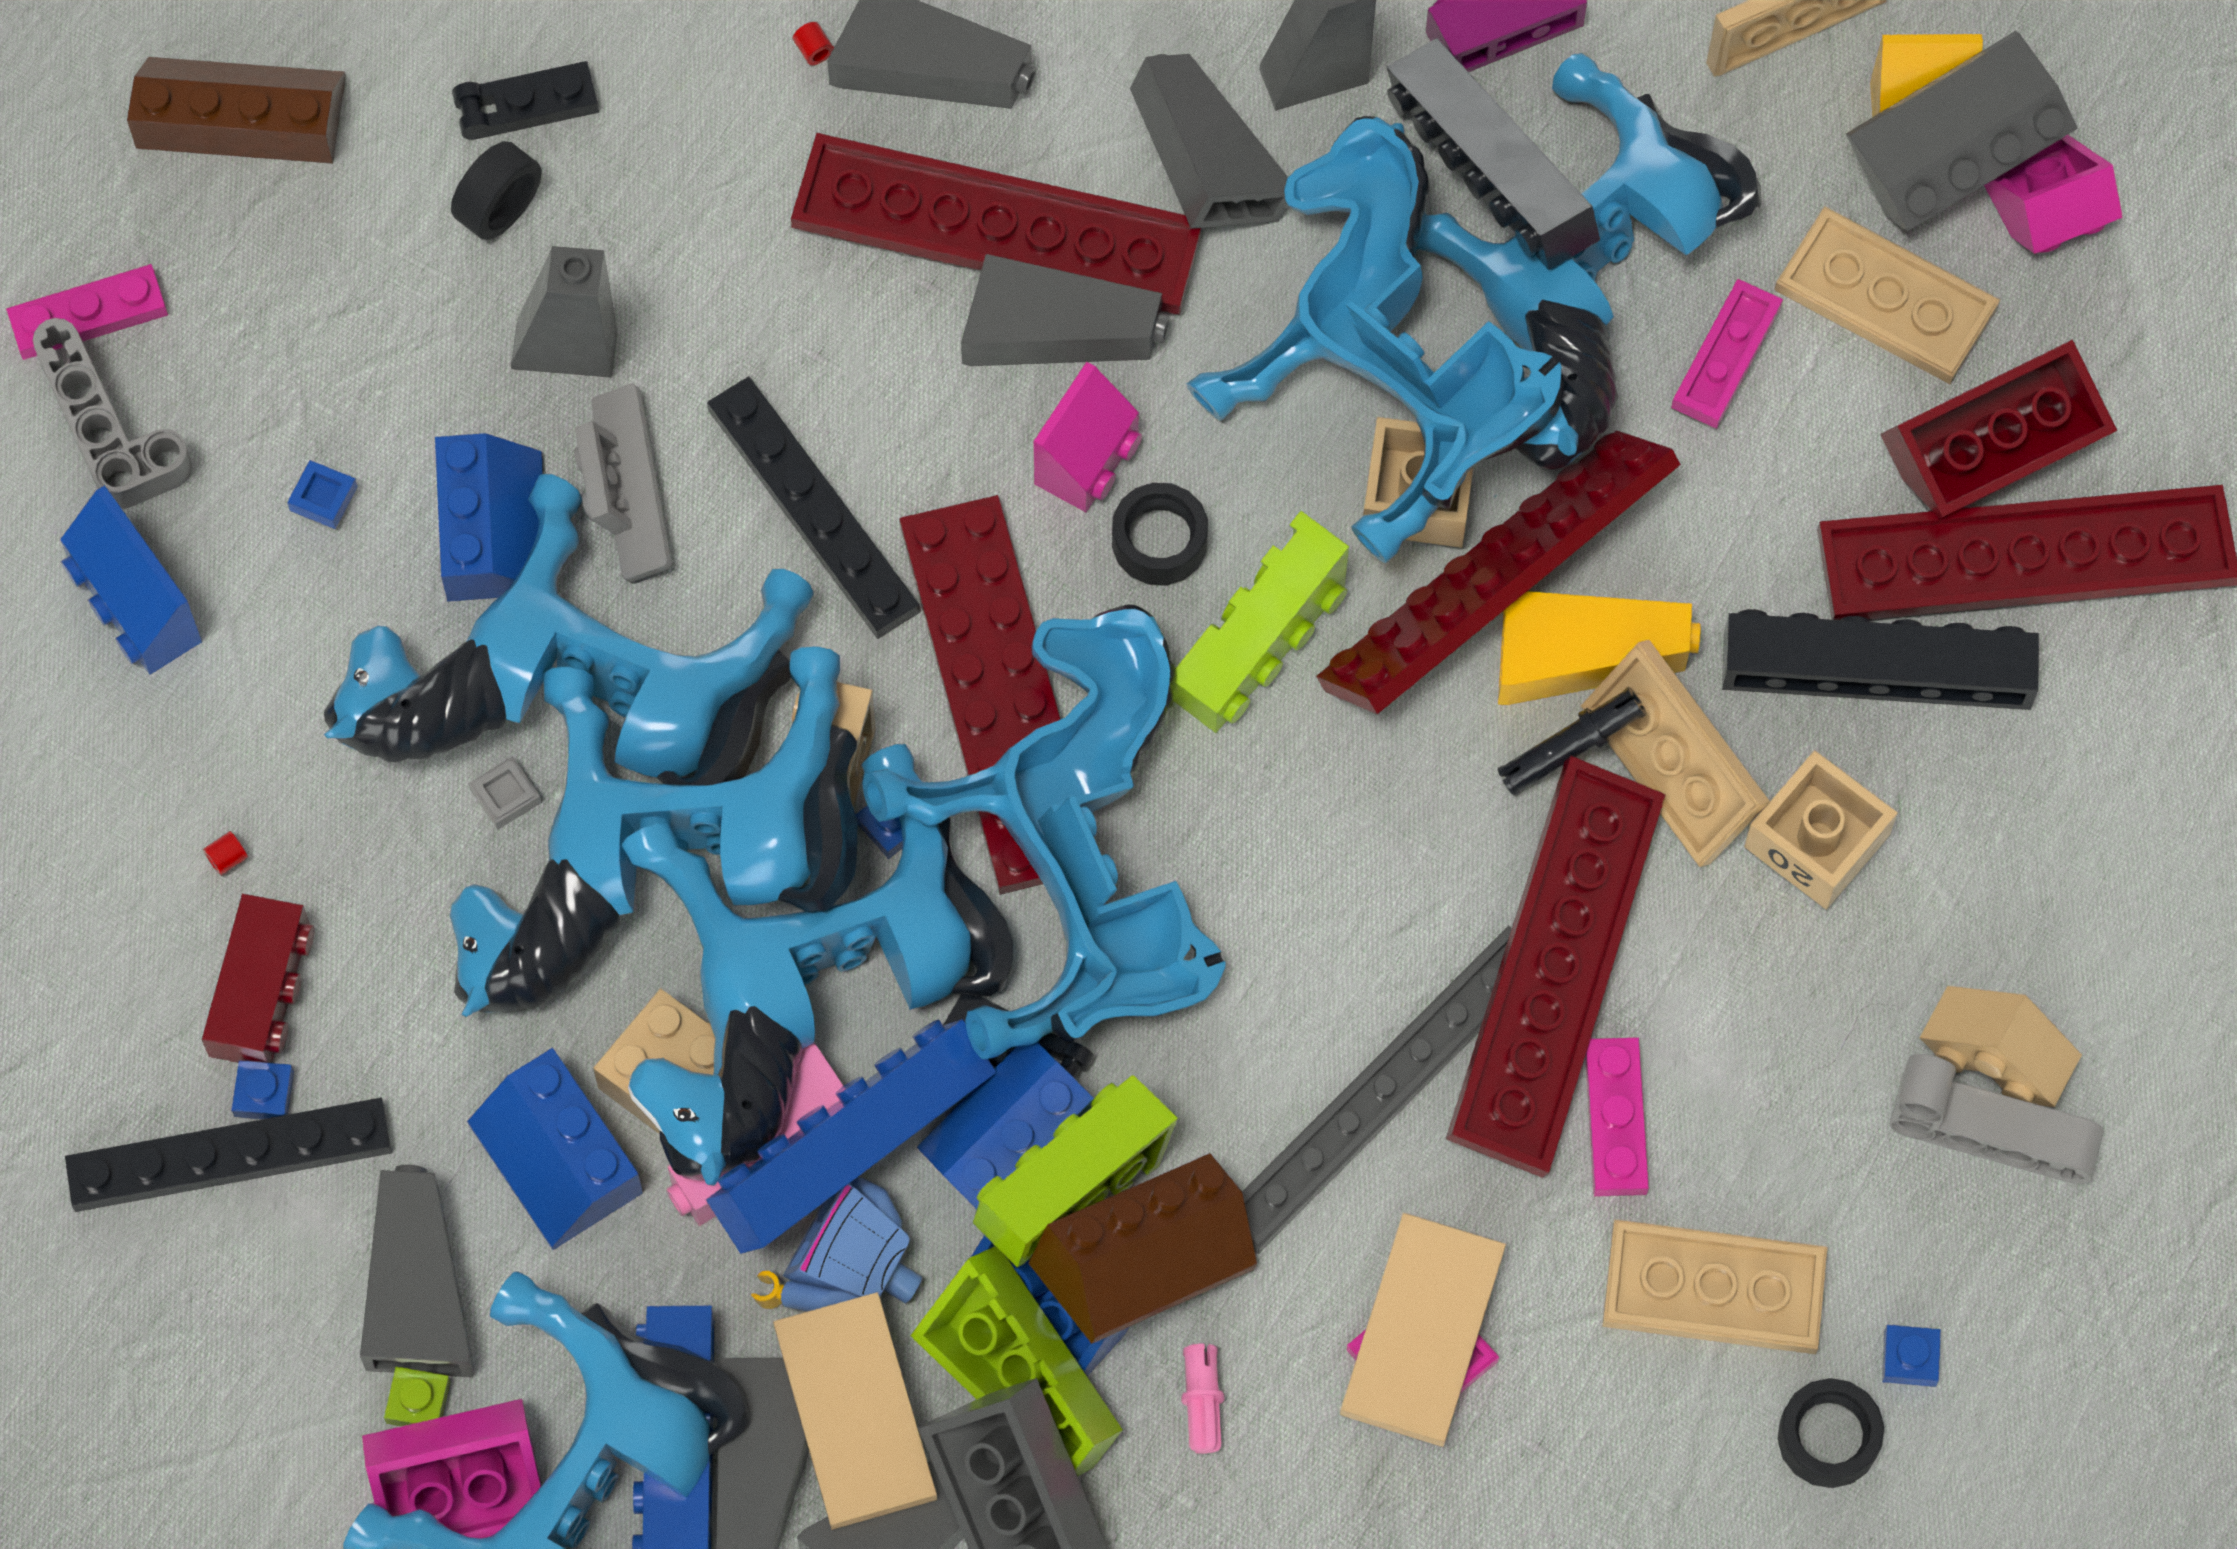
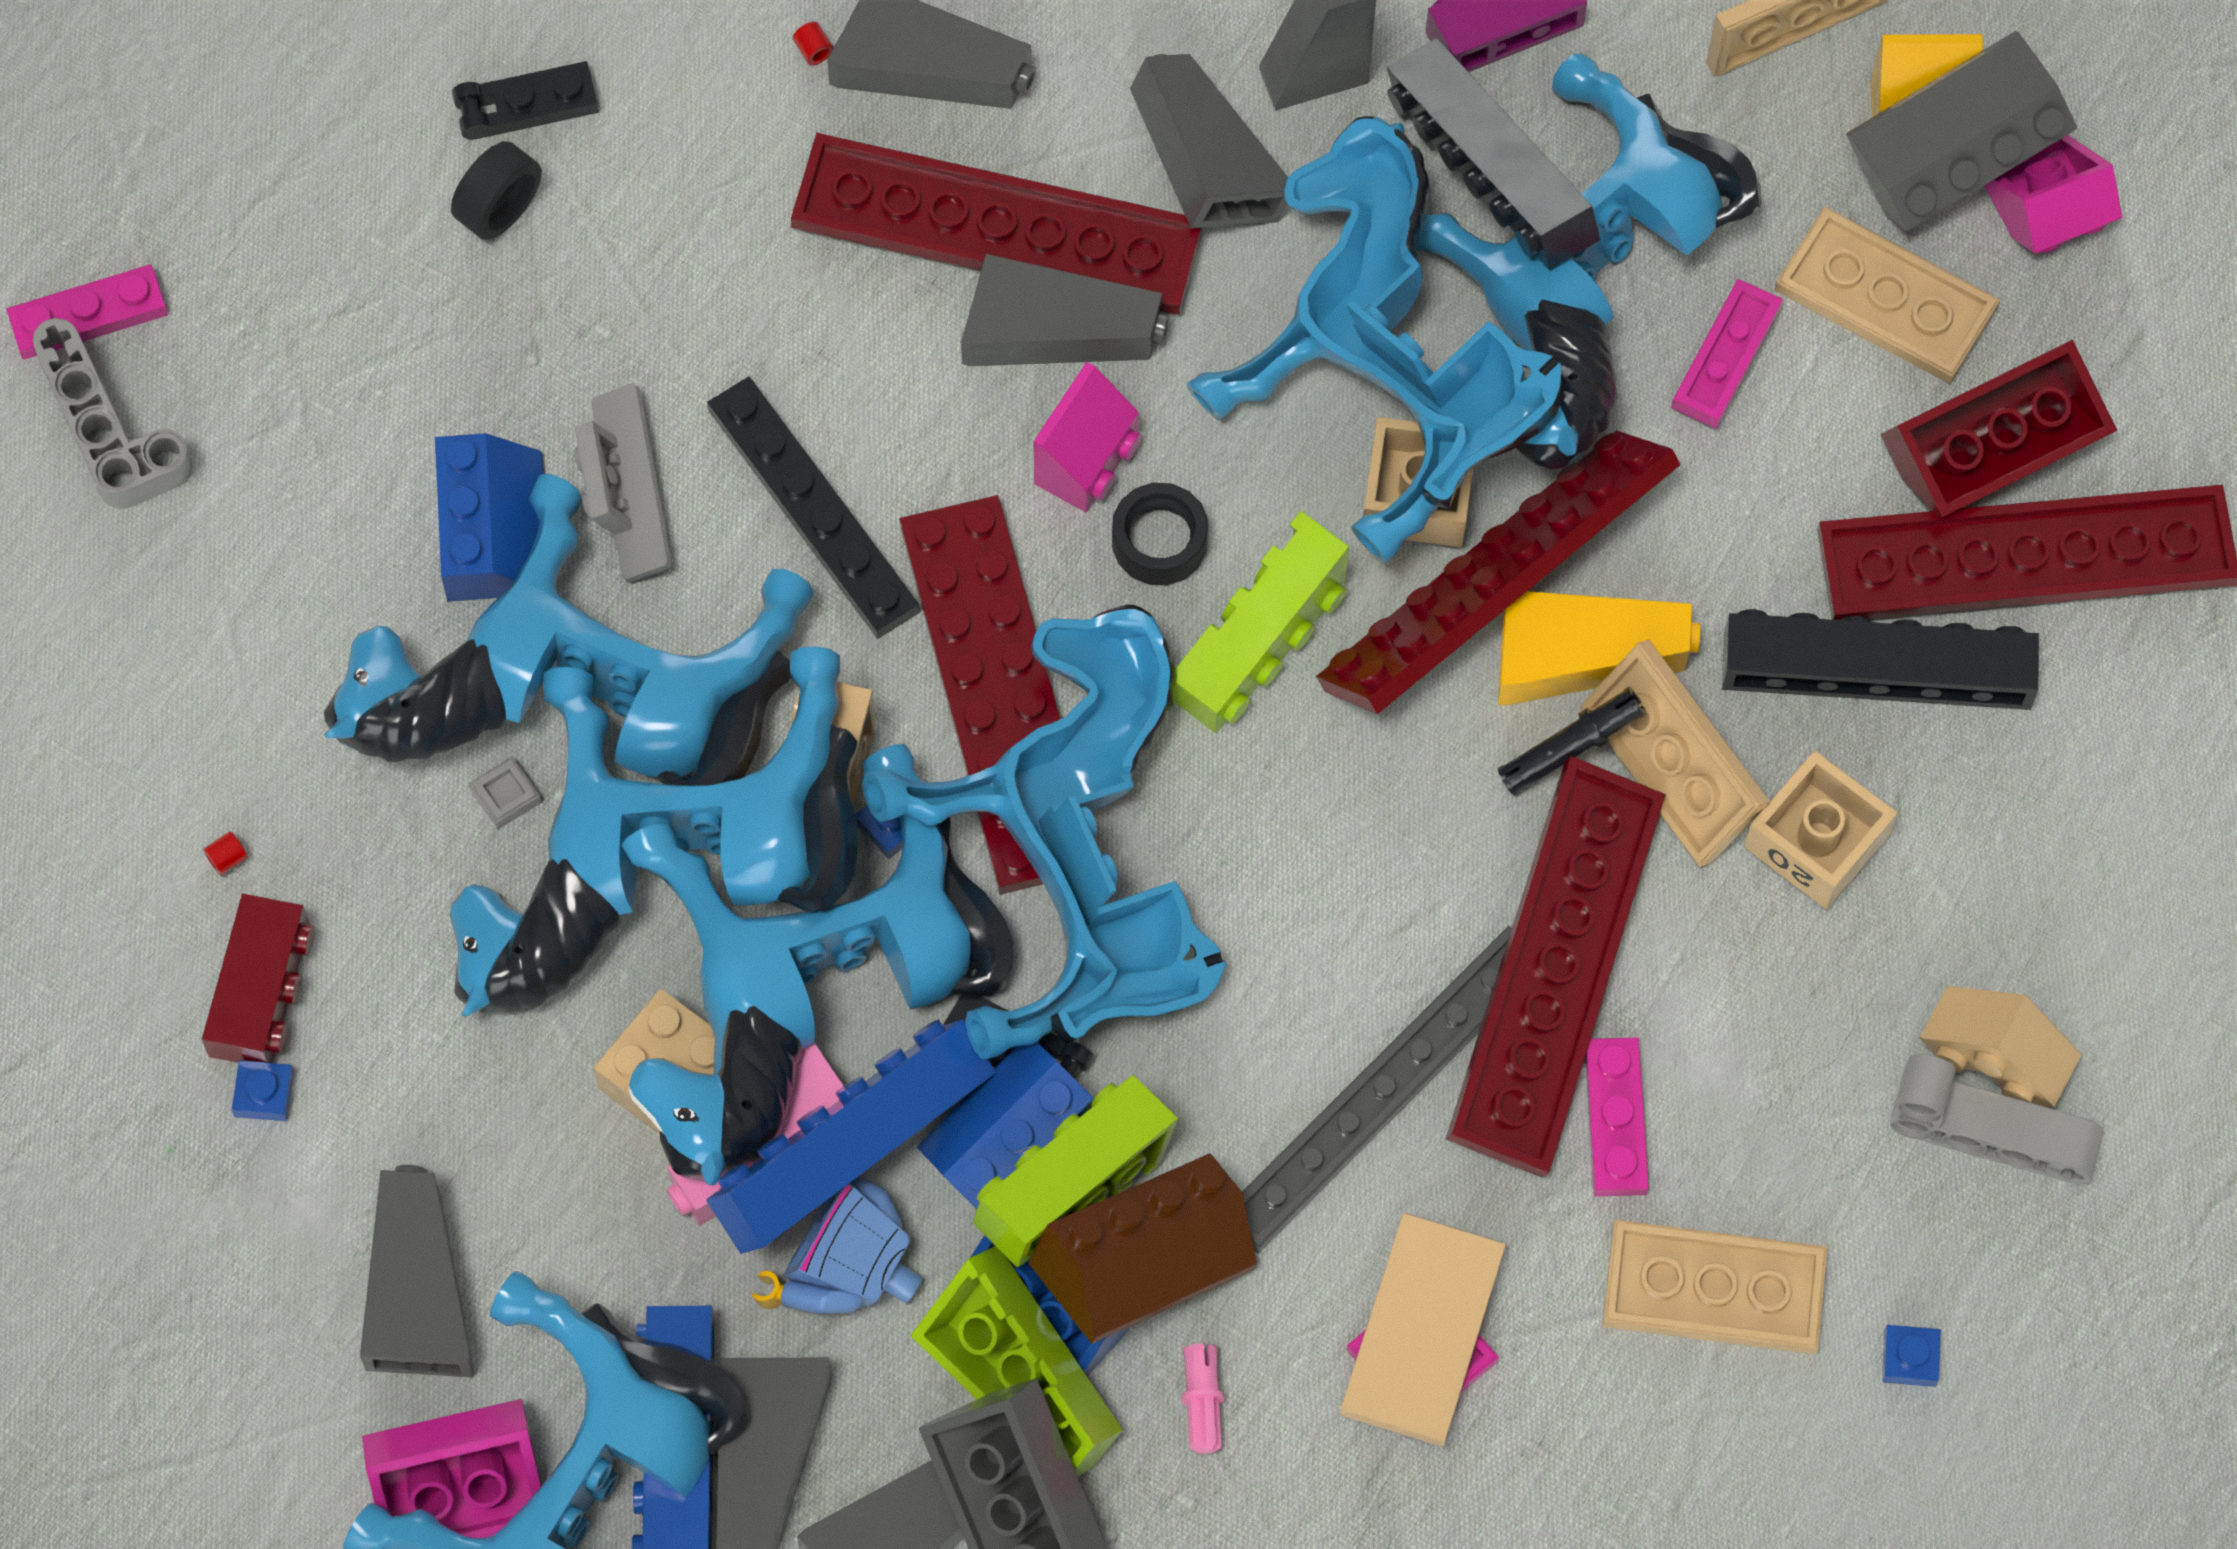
blue slope [60,485,202,675] -> none
black plate [65,1097,392,1212] -> none
reddish brown slope [127,57,346,164] -> none
blue plate [287,460,358,529] -> none
lime plate [384,1367,451,1426] -> none
blue slope [467,1047,643,1250] -> none
dark grey slope [511,246,618,378] -> none
tan tile [773,1292,937,1530] -> none
black tyre [1777,1378,1885,1488] -> none

